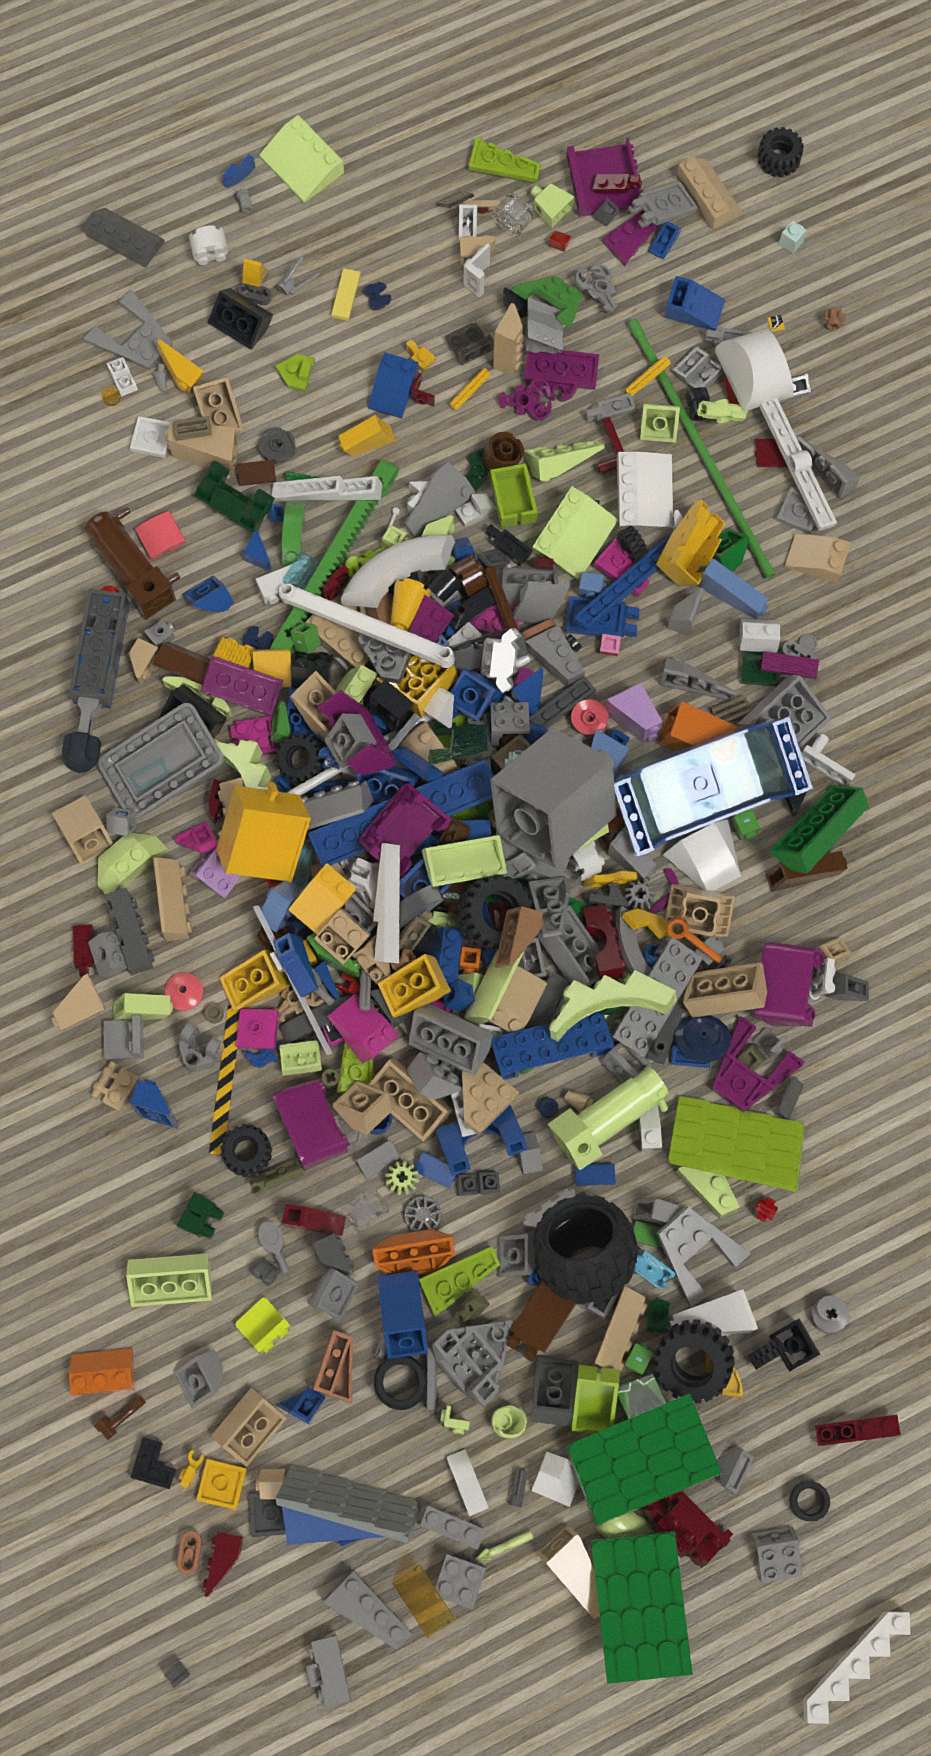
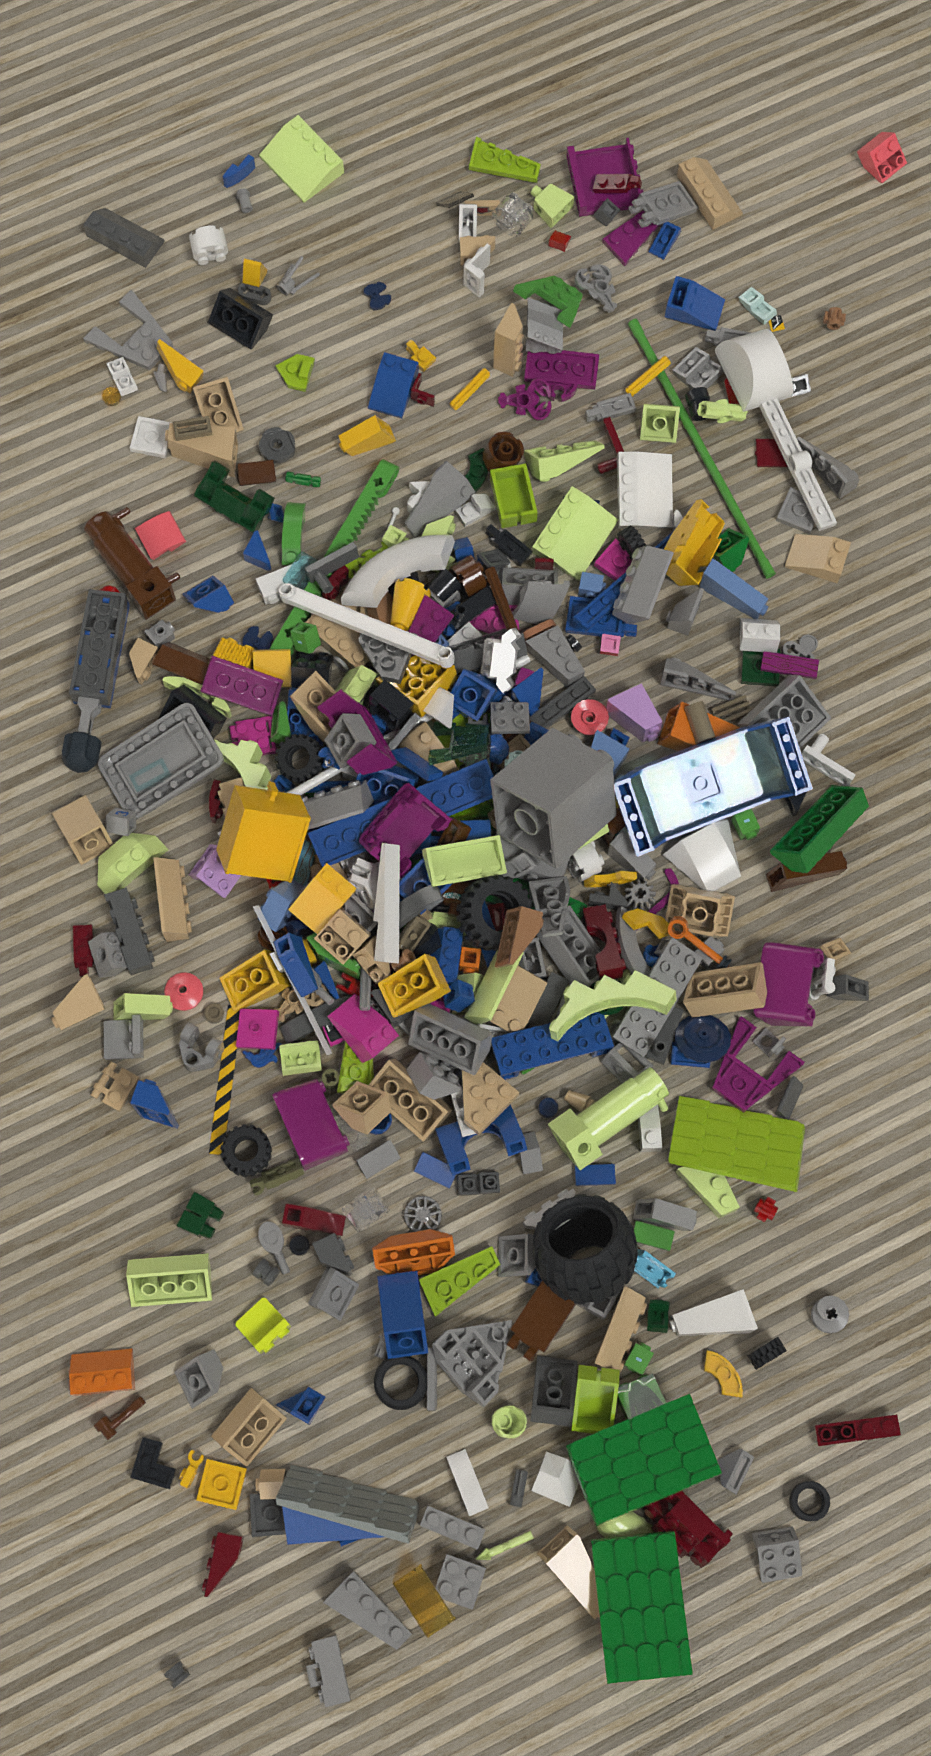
dark pink wing [174,821,218,853] -> none
nougat plate [177,1531,202,1575] -> none
white slope [272,476,382,501] -> none
nougat wedge [311,1330,353,1403] -> none
light yellow tile [331,268,361,321] -> none
yellowish green gear [385,1161,419,1195] -> none
yellowish green bracket [441,1405,470,1435] -> none
clear smoke bracket [445,321,493,366] -> none
olive hips [454,1289,490,1326] -> none
black slope [503,288,528,318] -> none
black tyre [654,1319,735,1404] -> none
light grey wing [657,1206,750,1307] -> none
olive slope [737,1044,767,1070] -> none
black tyre [757,127,804,177] -> none
black slope [769,1318,821,1372] -> none
light aqua brick [779,220,807,254] -> none
white brick [803,1611,911,1724] -> none
none -> black tile [289,1235,310,1256]
none -> dark grey piece [305,542,359,594]
none -> blue hair [489,734,509,765]
none -> light grey slope [612,546,674,625]
none -> dark tan brick [684,701,715,744]
none -> light aqua slope [738,287,777,325]
none -> coral slope [857,132,907,183]

